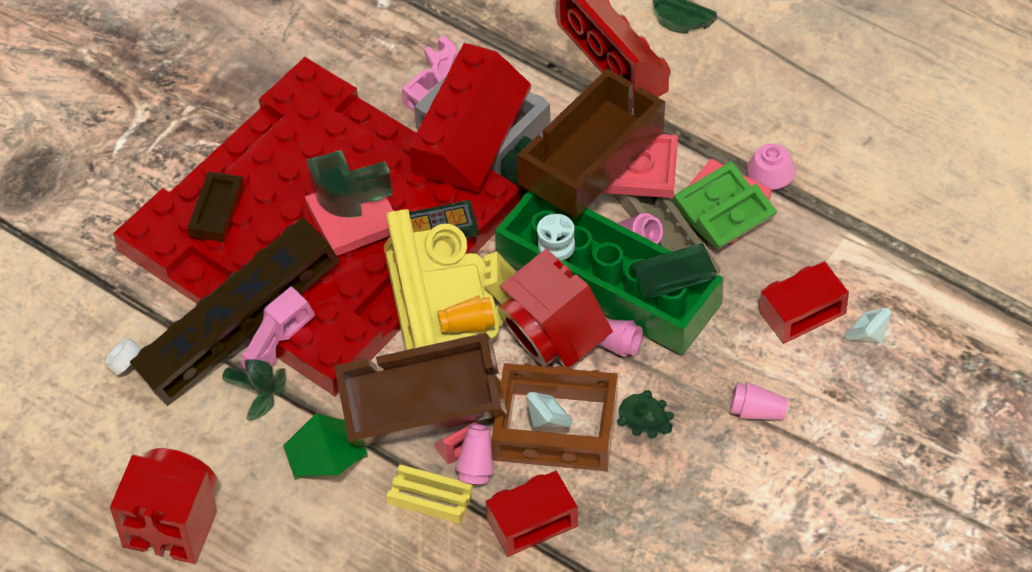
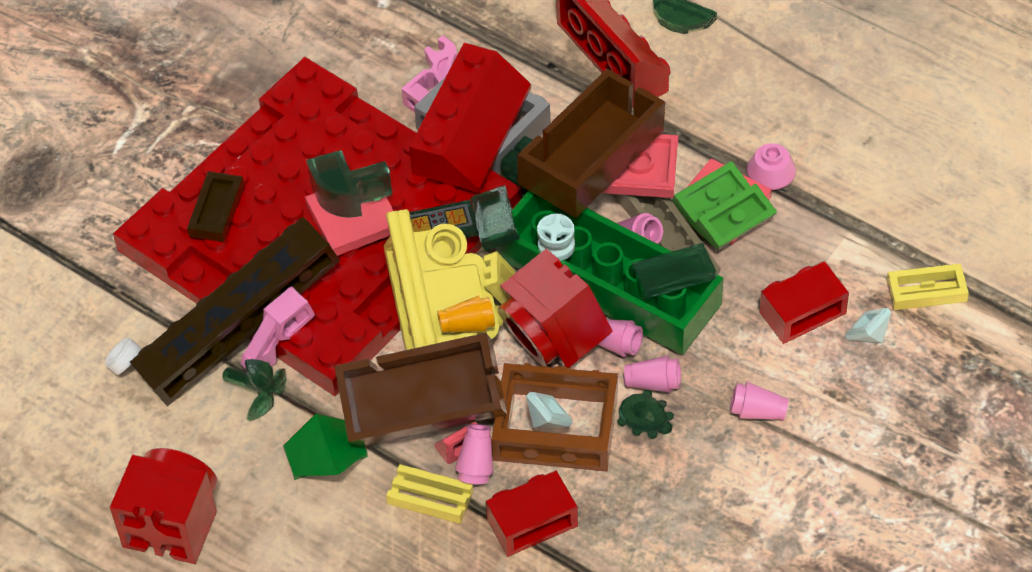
none -> clear green tile [471,185,520,251]
none -> bright pink cone [624,355,681,393]
none -> light yellow tile [886,264,969,310]

